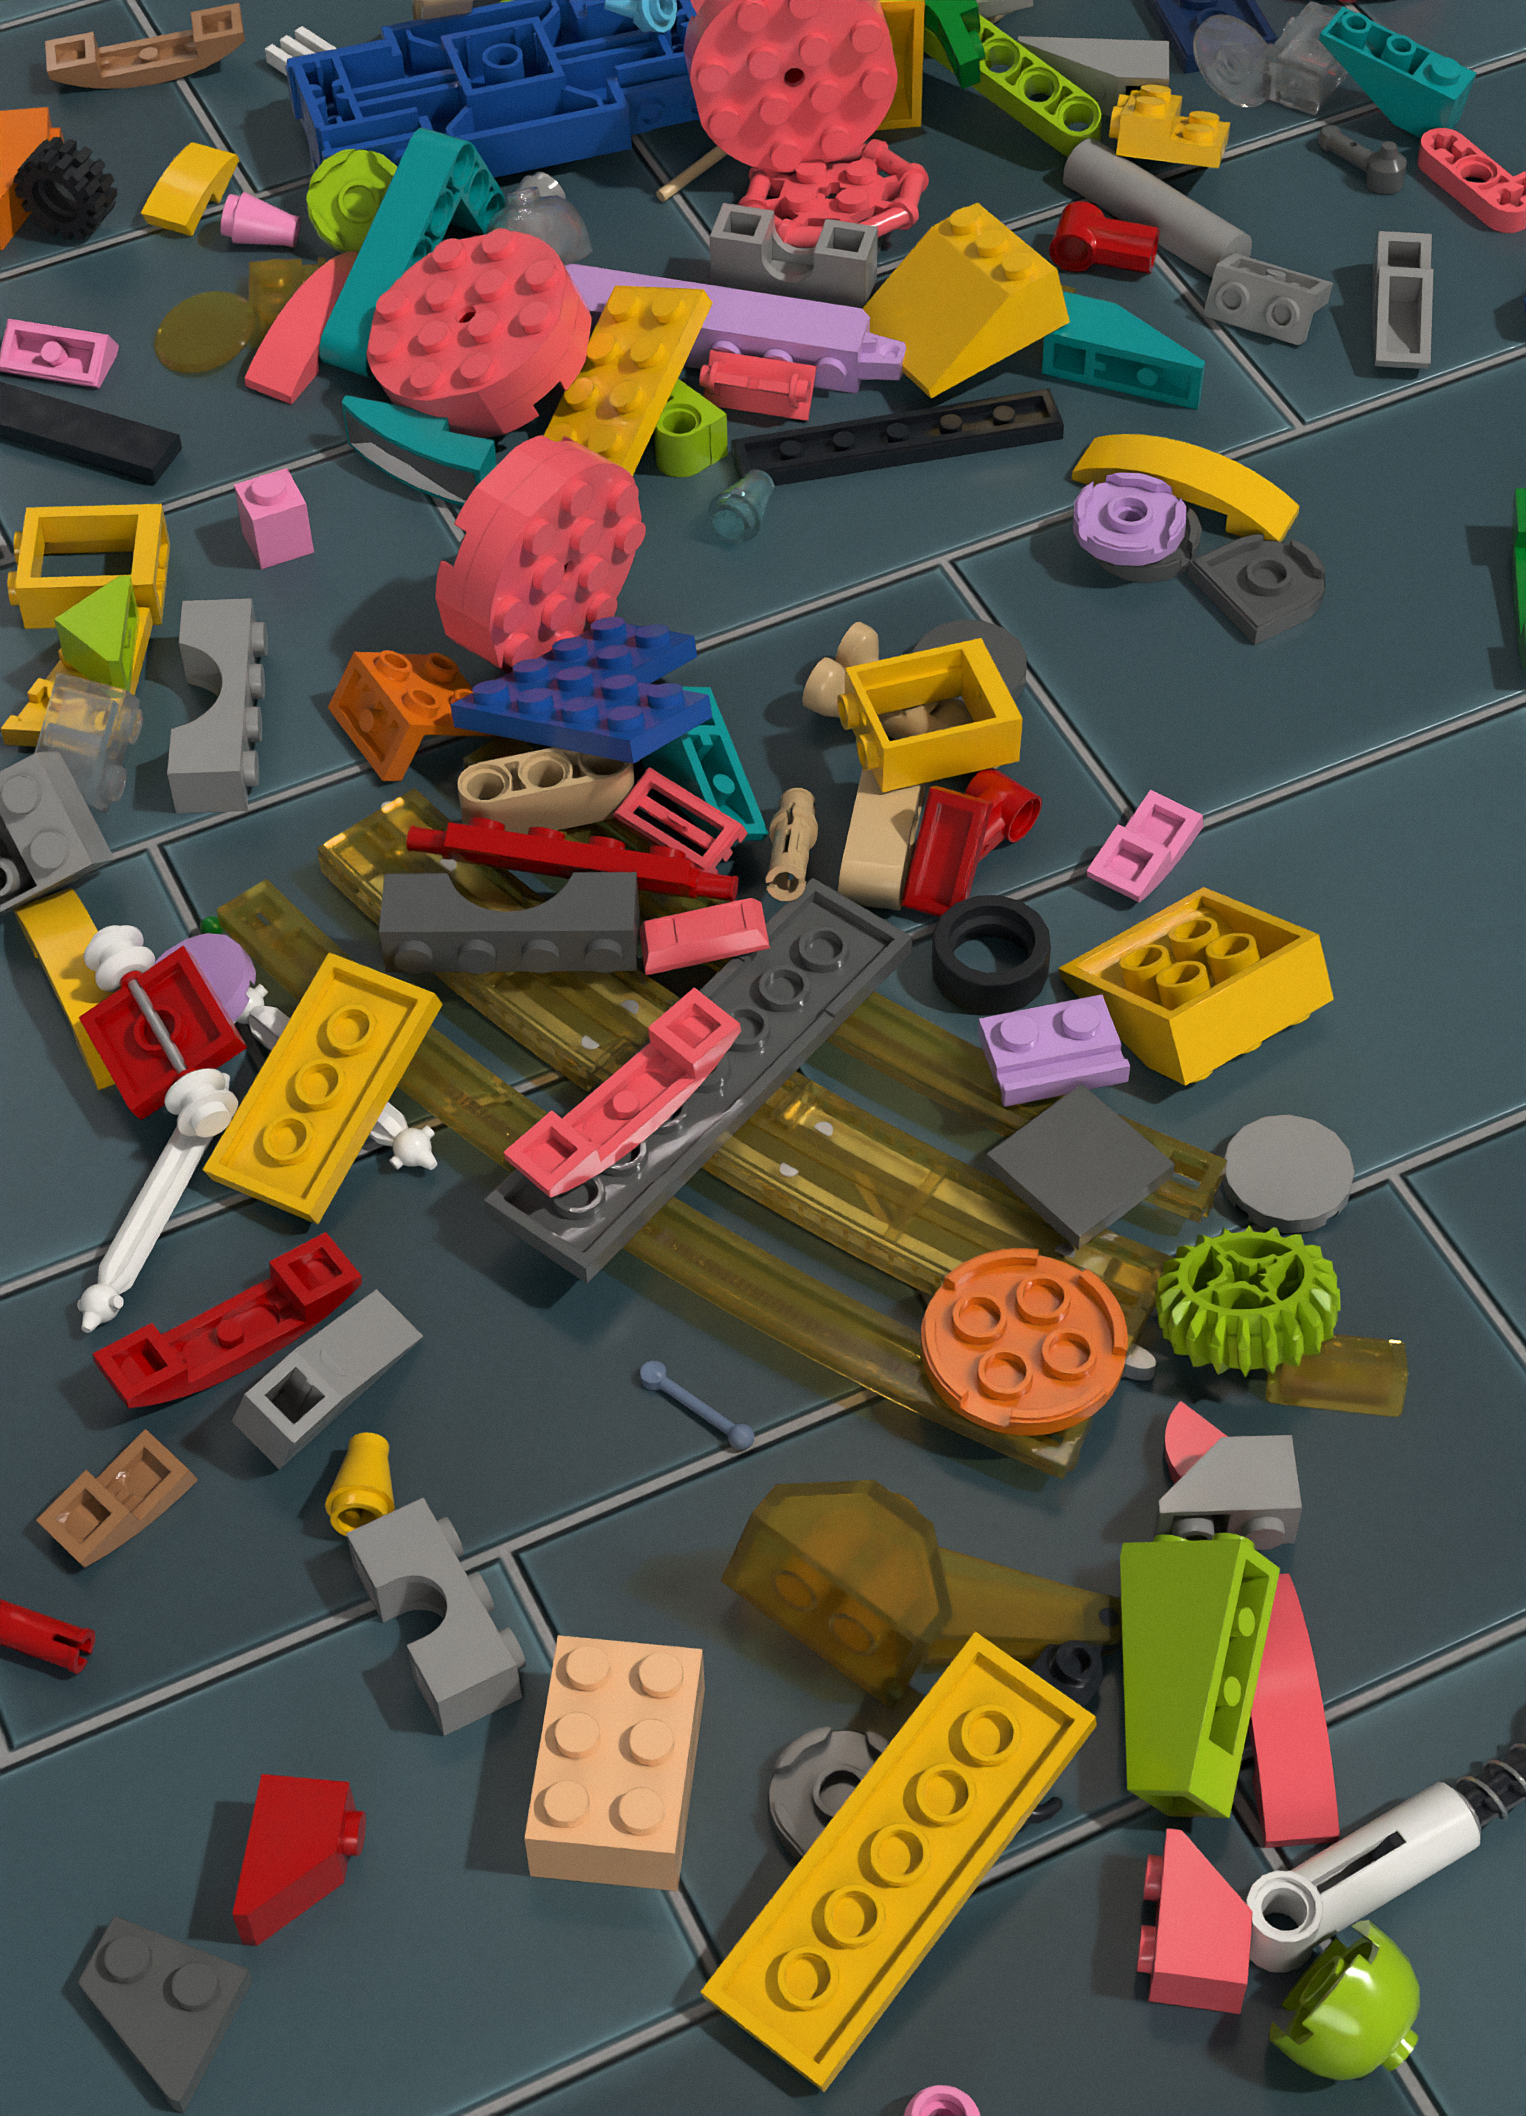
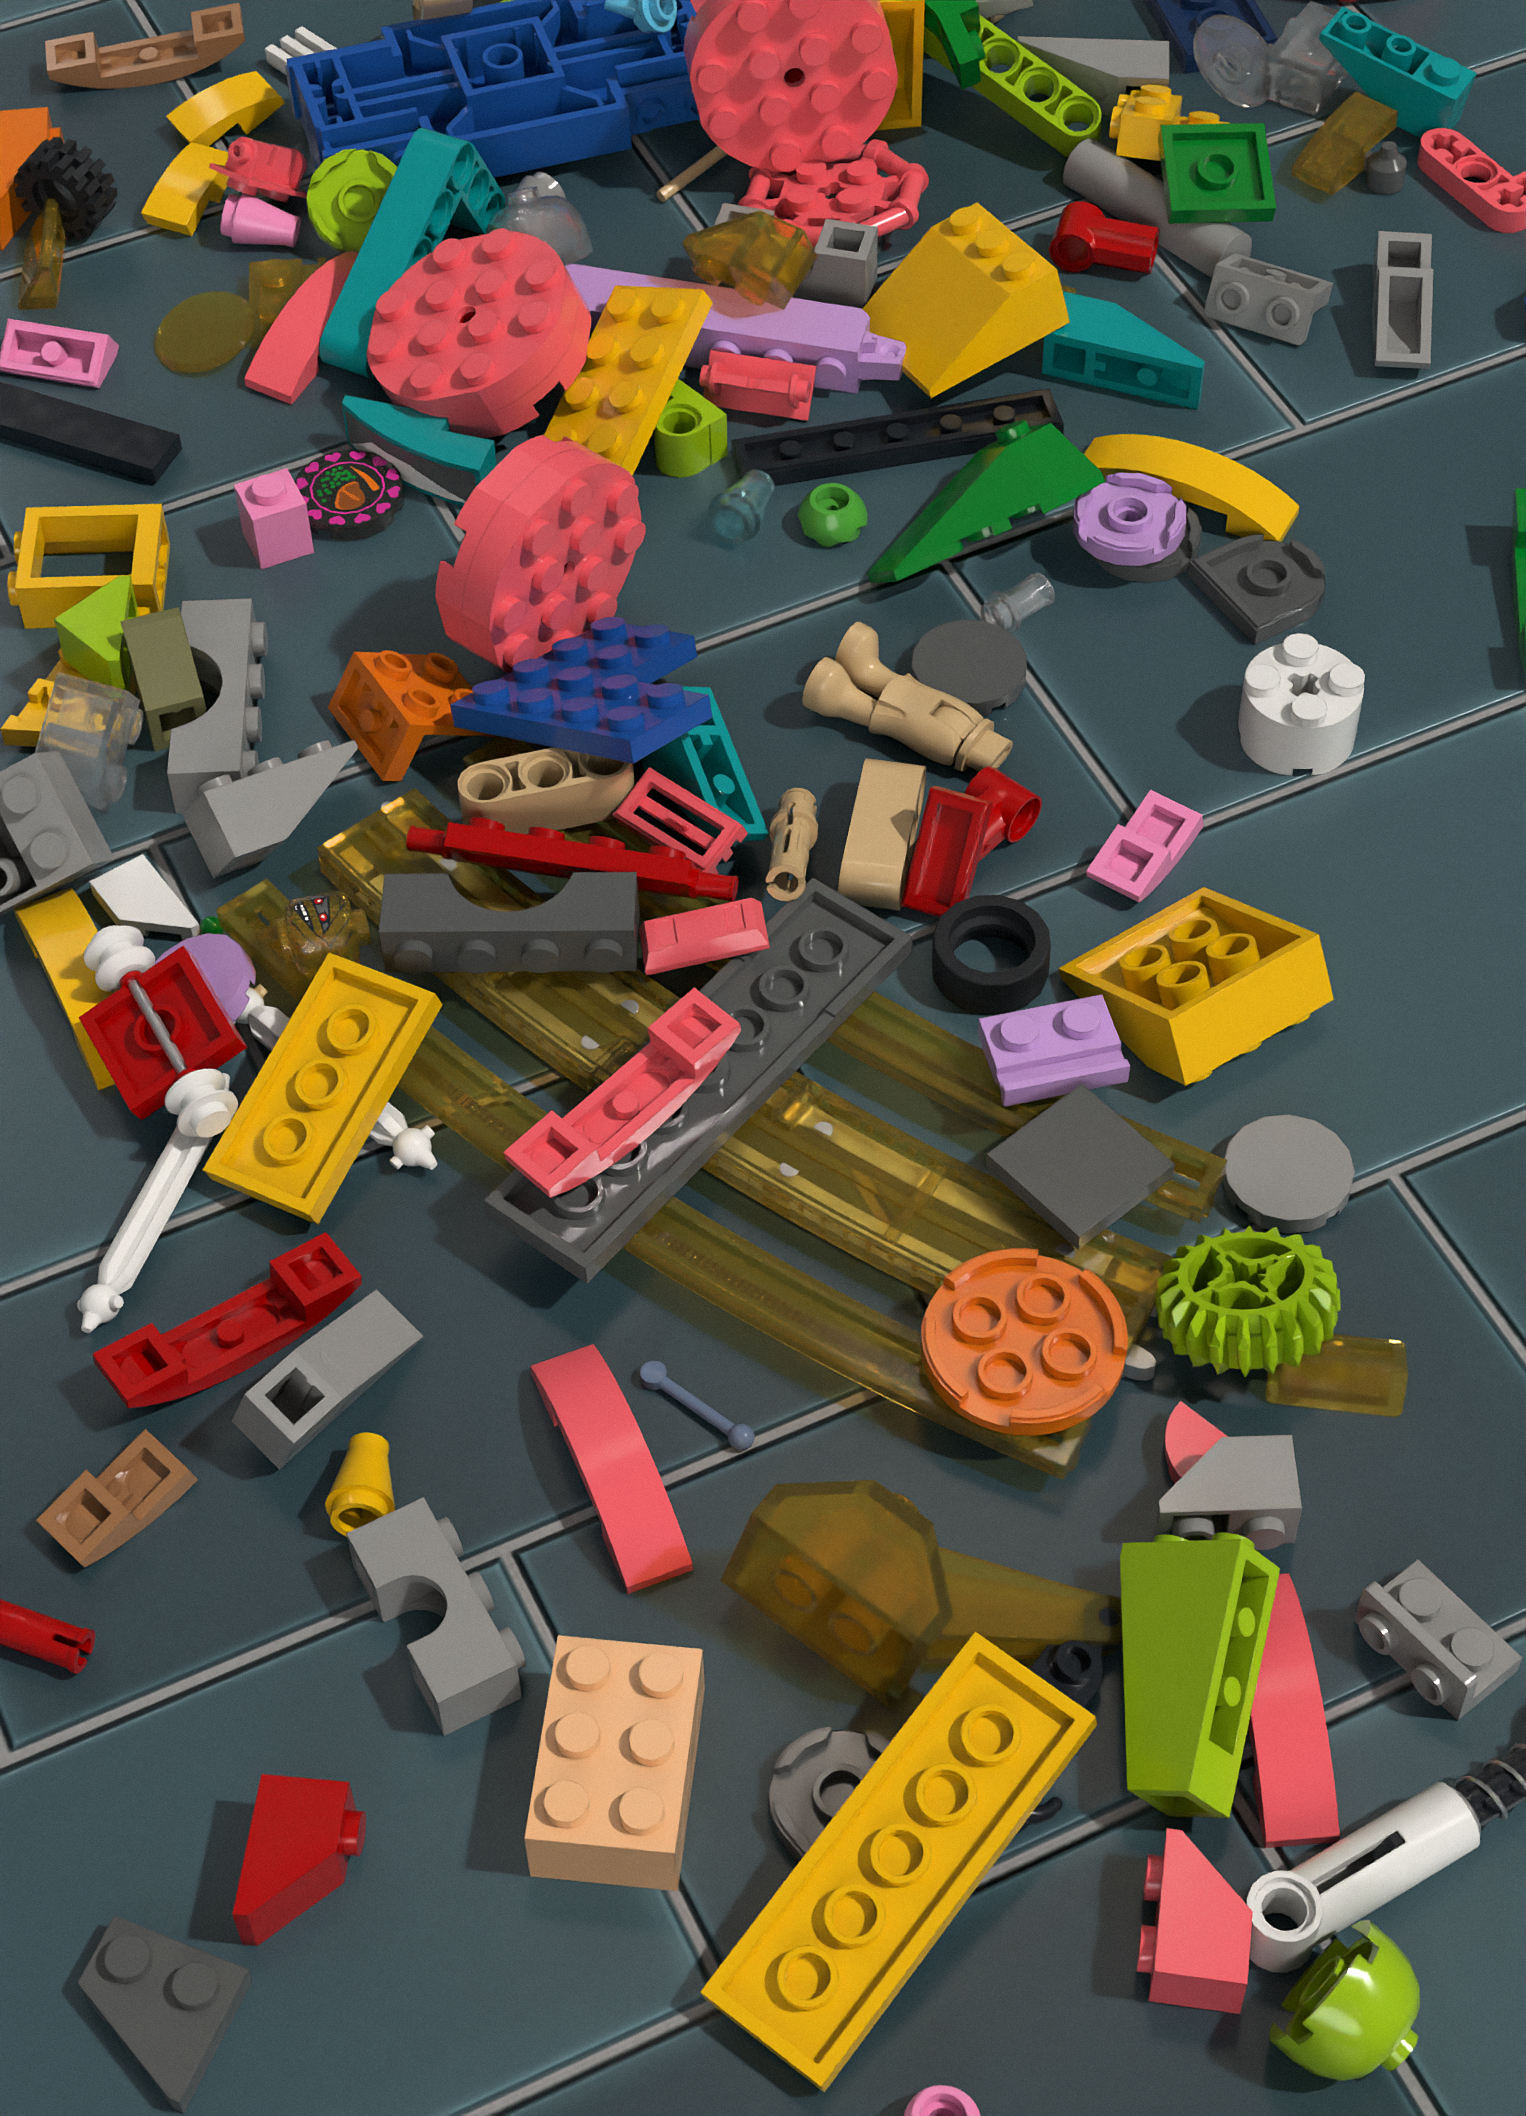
yellow window [837,638,1023,793] -> none
none -> clear yellow slope [17,199,66,310]
none -> white tile [89,854,201,940]
none -> olive slope [120,607,207,751]
none -> yellow slope [166,71,285,147]
none -> light grey slope [182,740,358,879]
none -> coral hinge [209,137,307,203]
none -> clear yellow head [275,891,371,979]
none -> clear smoke tile [295,449,405,541]
none -> coral slope [530,1344,693,1594]
none -> clear yellow slope [682,210,817,310]
none -> bright green plate [797,483,868,547]
none -> green wedge [867,419,1105,583]
none -> clear pin [981,572,1055,634]
none -> green tile [1158,123,1276,224]
none -> white brick [1238,633,1365,776]
none -> clear yellow slope [1291,92,1398,195]
none -> light grey bracket [1354,1560,1522,1721]

